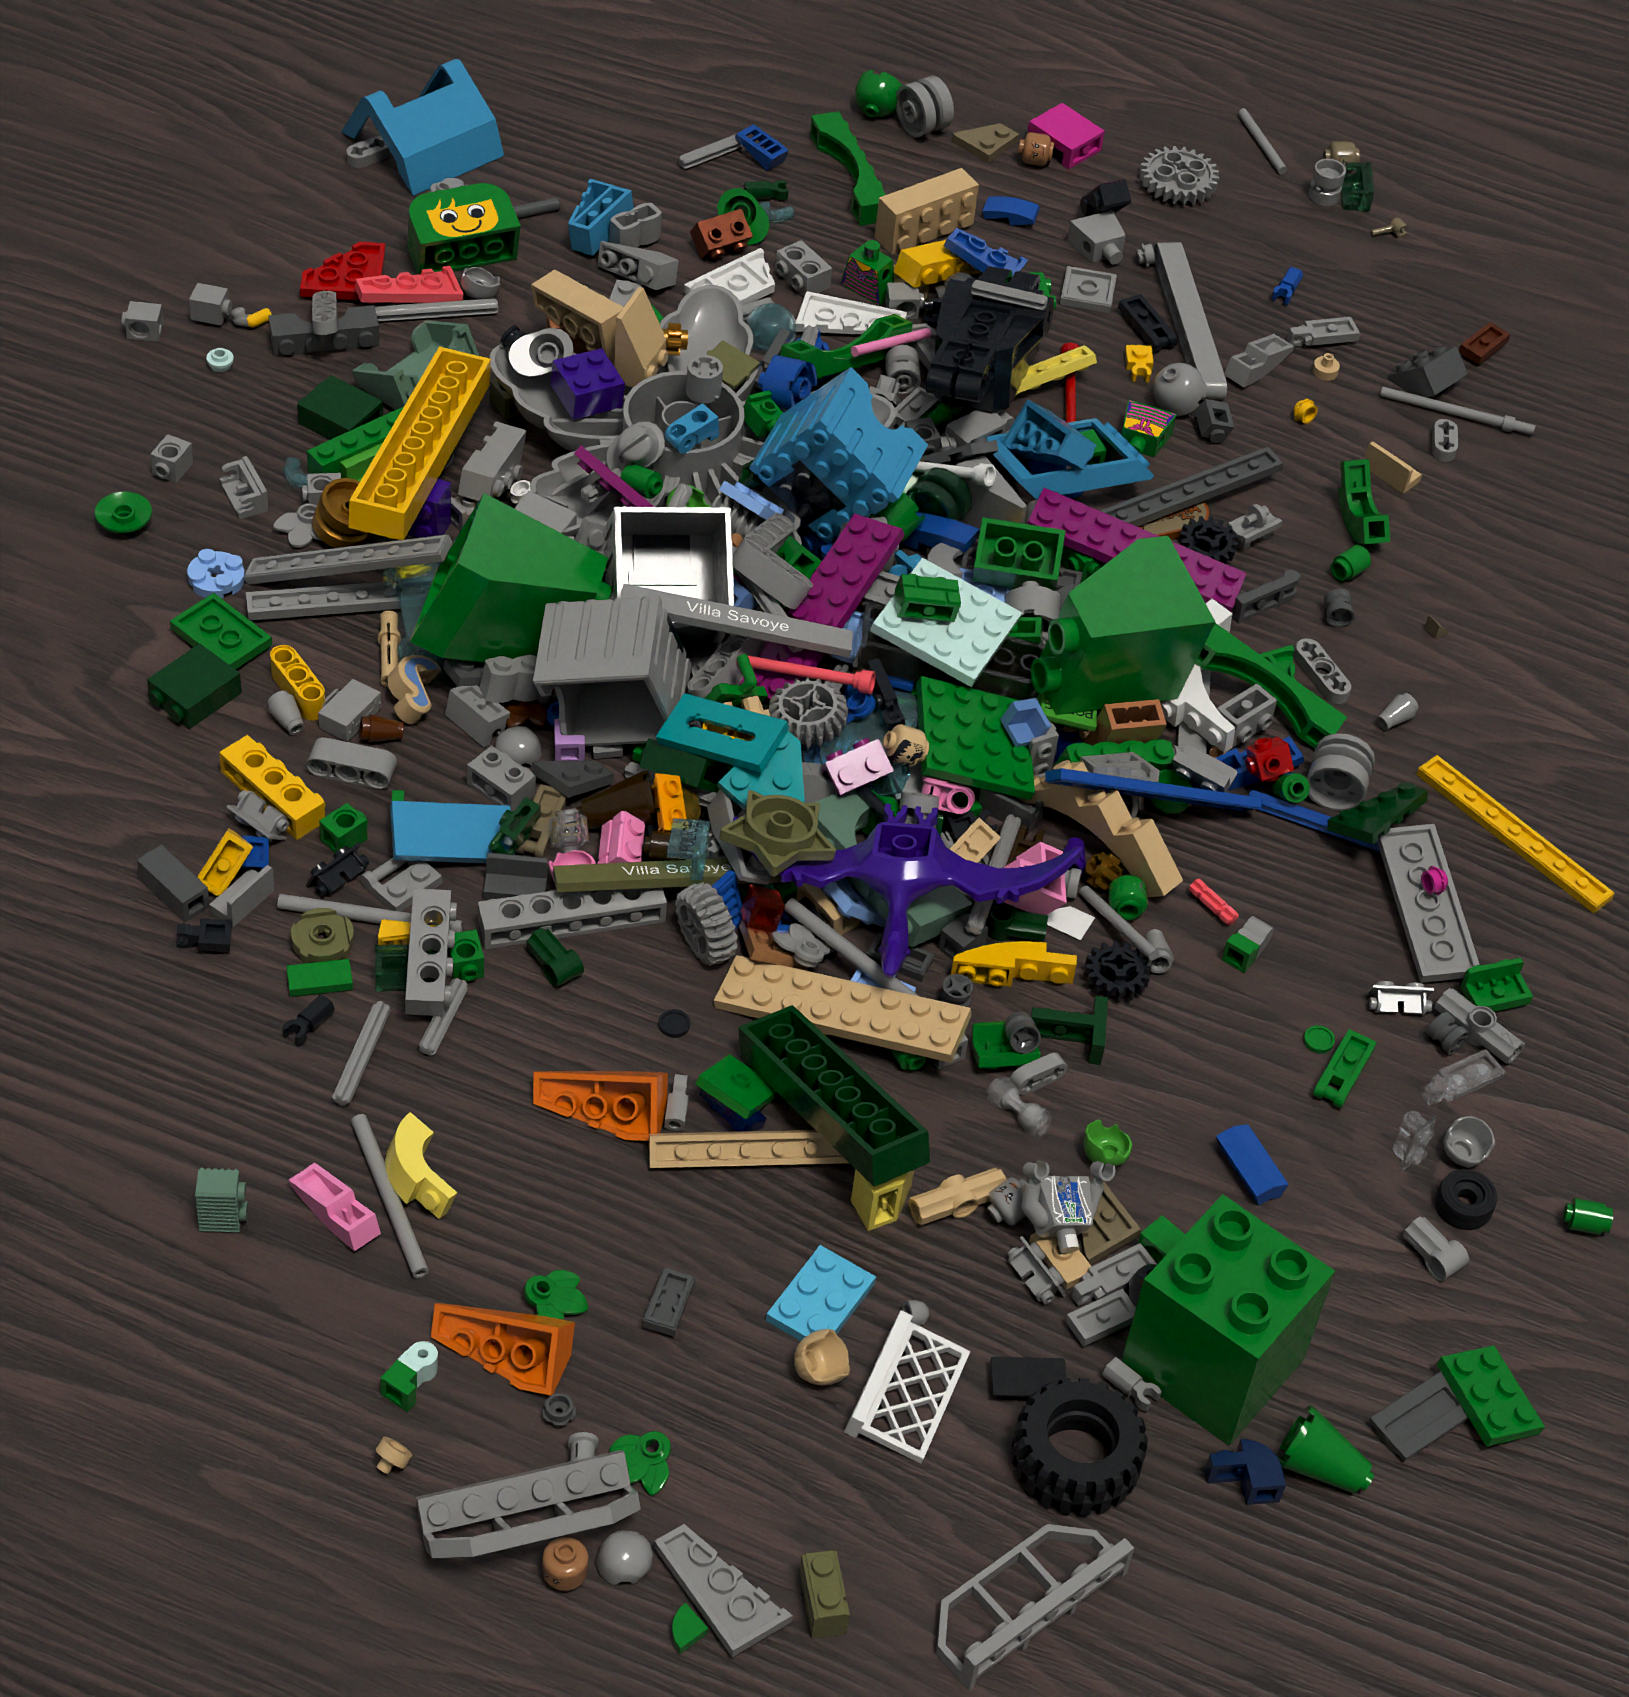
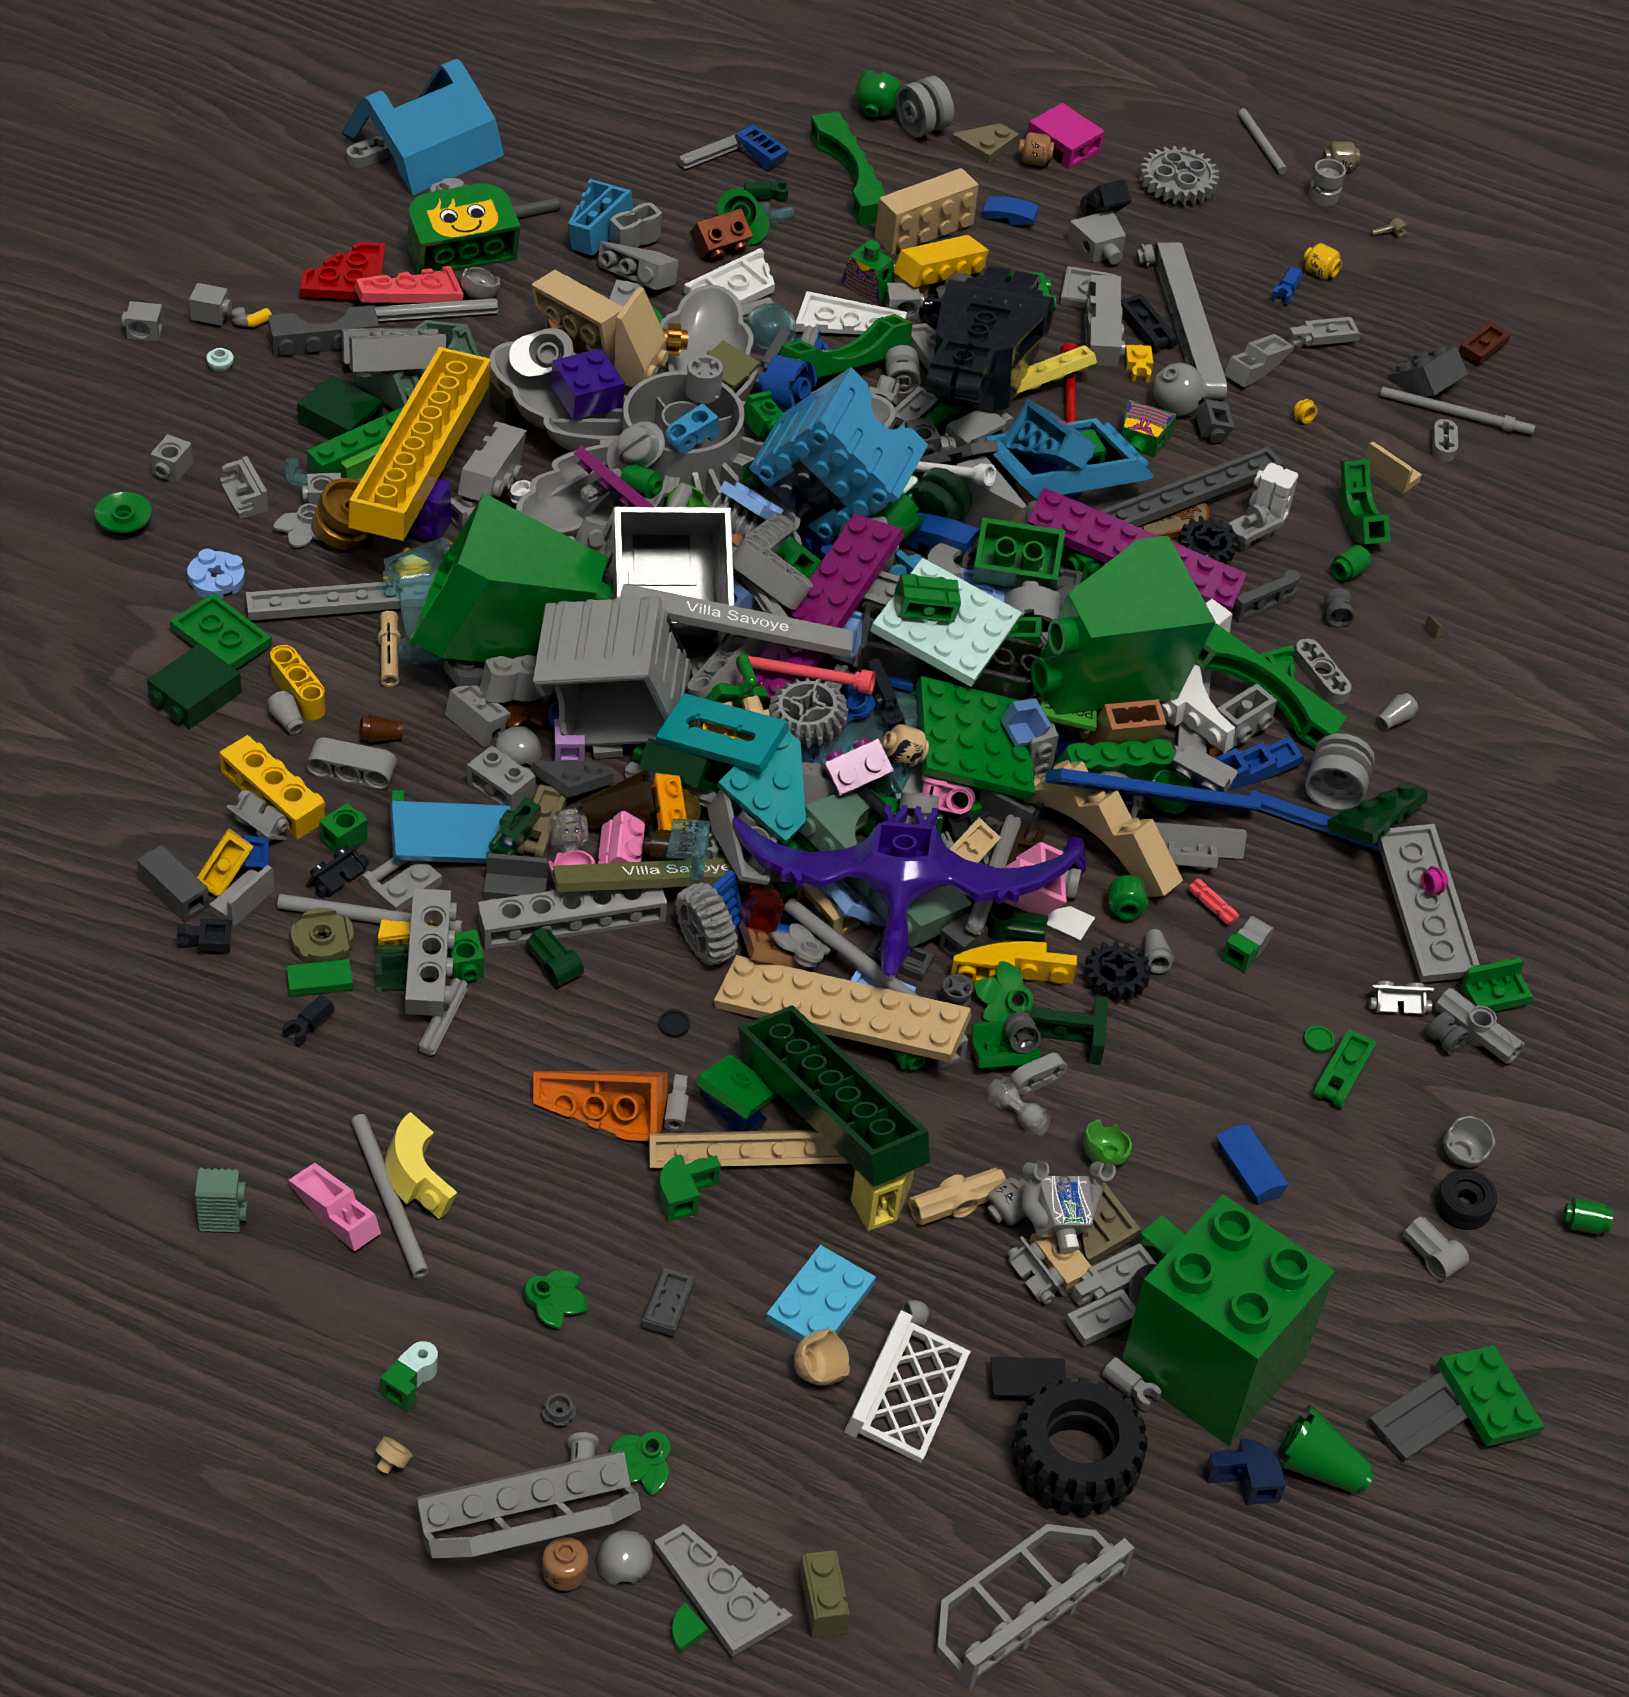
light grey tile [243,535,453,585] -> none
light grey beam [312,291,338,335] -> none
light grey piece [318,679,382,742] -> none
light grey axle [332,1001,391,1106] -> none
tan animal [387,655,441,724] -> none
orange wedge [431,1303,575,1396] -> none
black bush [500,325,527,351] -> none
light grey piece [514,491,577,534] -> none
olive plate [719,790,836,876] -> none
light grey brick [775,240,832,297] -> none
bright pink bar [851,328,932,357] -> none
blue wing [943,228,1028,277] -> none
light grey axle [971,280,1048,311] -> none
light grey bar [1079,885,1159,961] -> none
light grey wing [1080,752,1160,782] -> none
pearl gold gear [1085,852,1122,891] -> none
red brick [1245,736,1294,782] -> none
green brick [1272,772,1310,803] -> none
tan tile [1312,353,1340,381] -> none
clear green hinge [1341,162,1374,212] -> none
clear hinge [1393,1111,1437,1171] -> none
yellow tile [1416,755,1615,914] -> none
clear hinge [1422,1049,1505,1105] -> none
none -> light grey wedge [341,328,446,377]
none -> green brick [659,1154,721,1222]
none -> green plate [974,961,1033,1022]
none -> light grey wedge [1083,274,1126,367]
none -> light grey bracket [1154,822,1247,870]
none -> white brick [1249,463,1298,524]
none -> yellow head [1303,243,1342,280]

